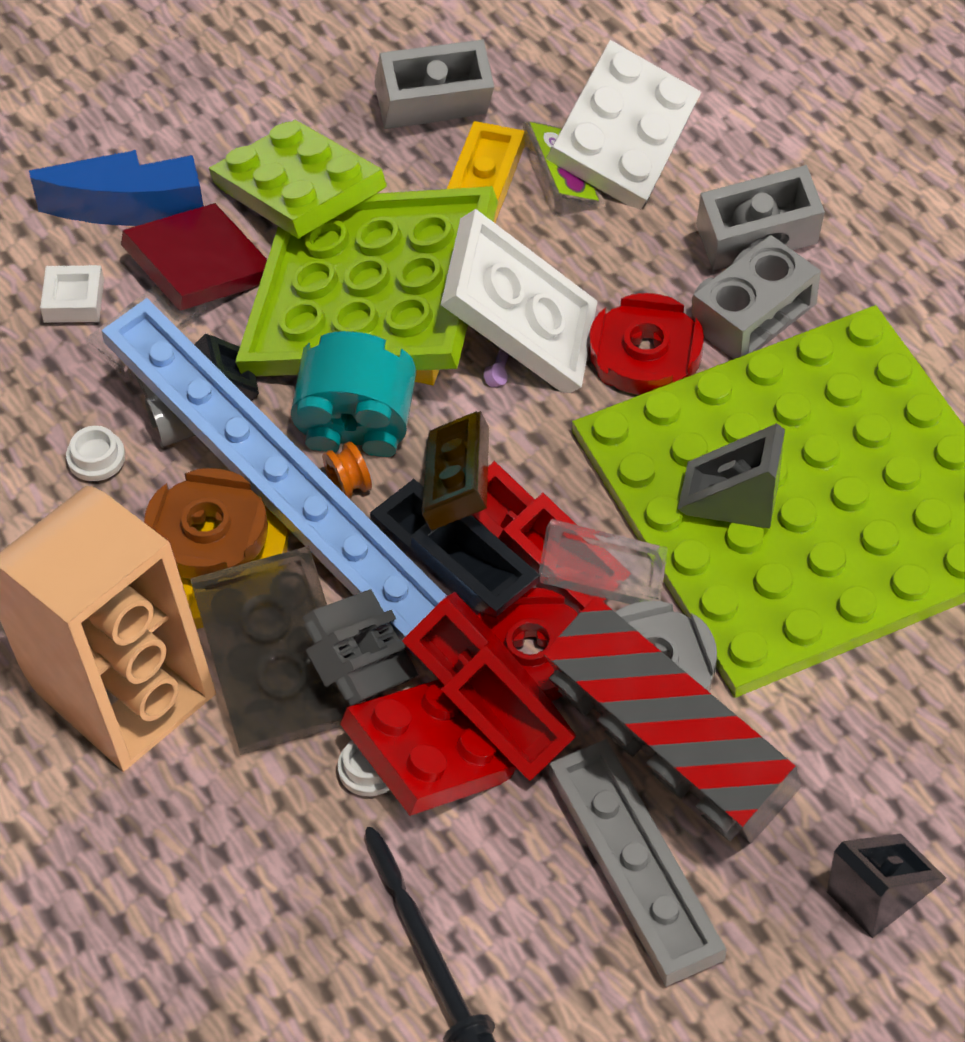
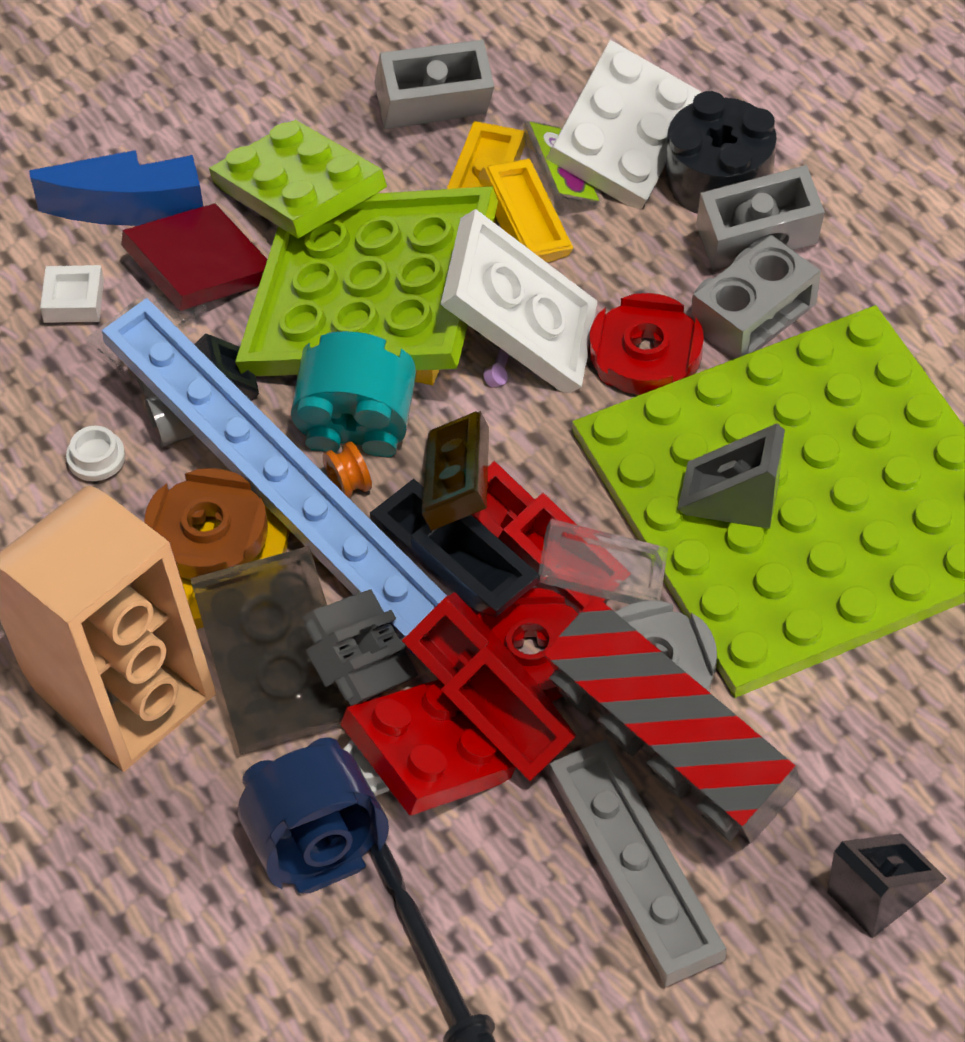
none -> dark blue brick [238,737,389,893]
none -> yellow tile [477,158,574,262]
none -> black brick [665,91,777,214]

